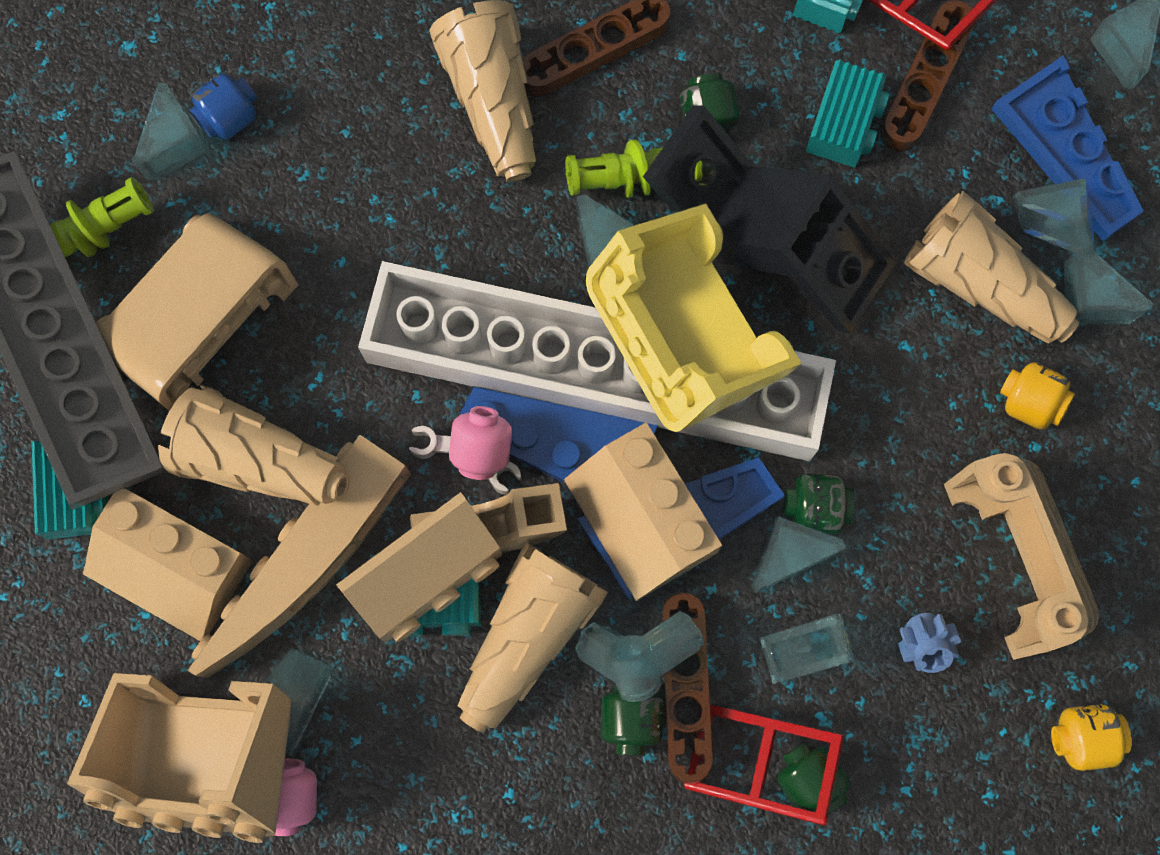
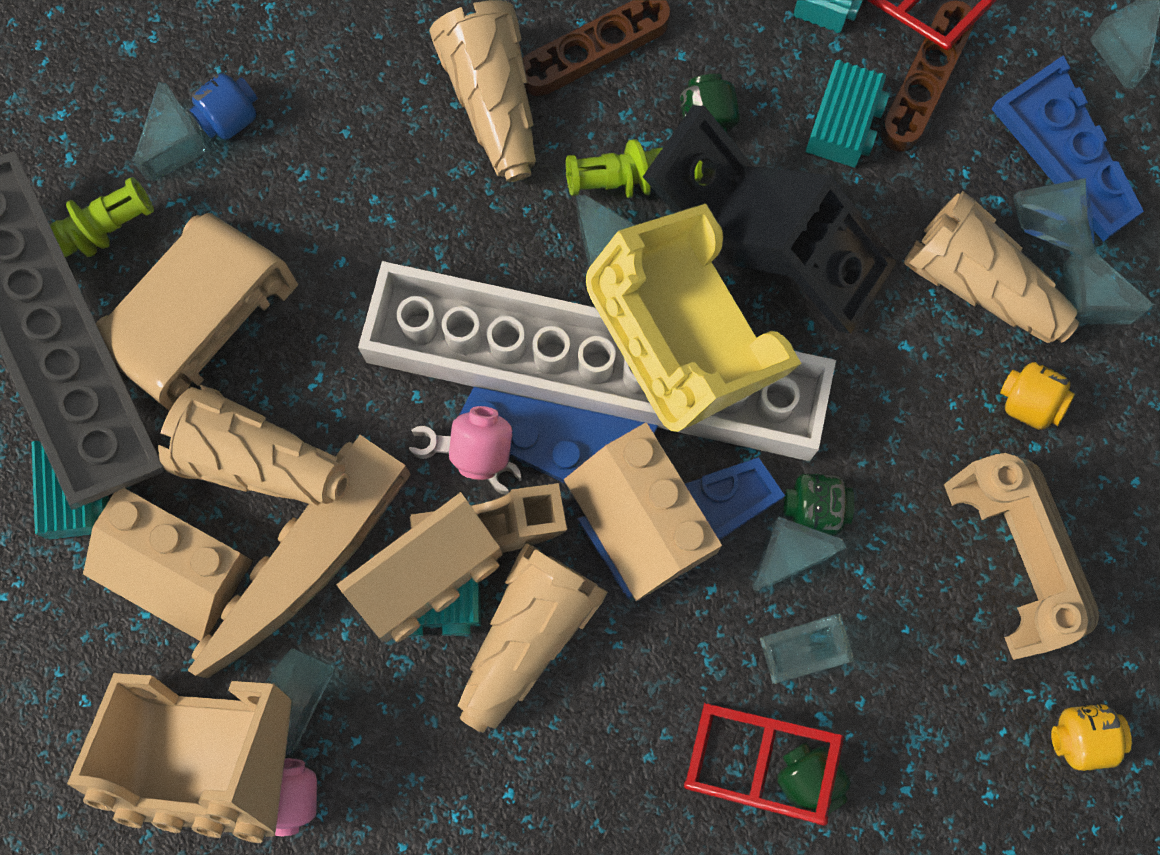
clear light blue piece [575,611,705,702] -> none
dark green head [600,685,664,756] -> none
reddish brown beam [662,593,713,784] -> none
medium blue gear [898,613,961,673] -> none

